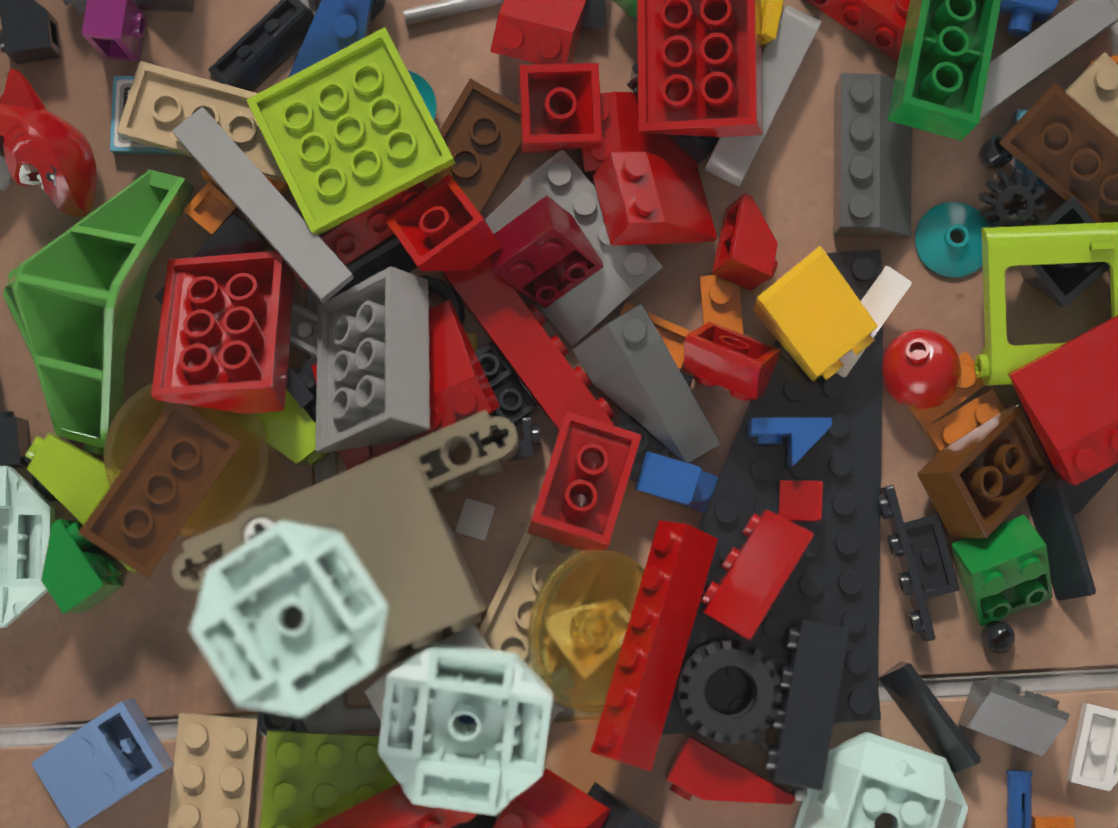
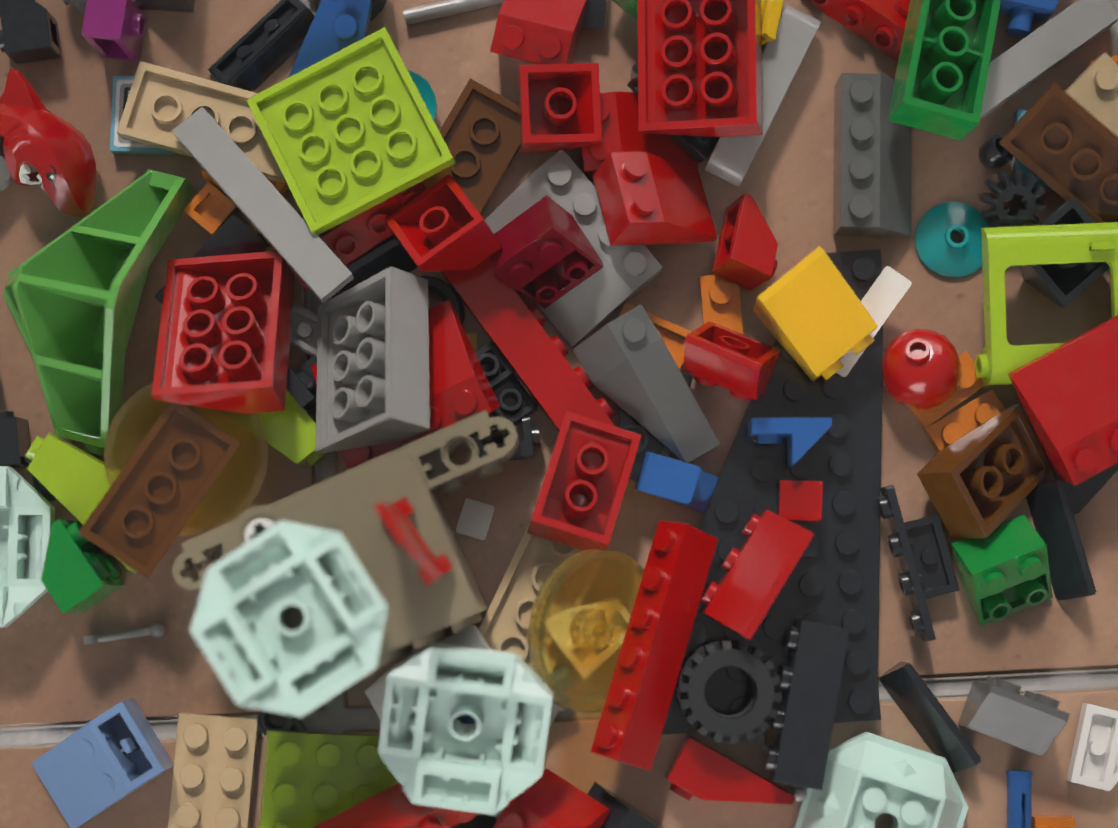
black hinge [981,621,1015,653] -> none
none -> light grey hinge [83,622,165,645]
none -> red flag [374,497,454,586]

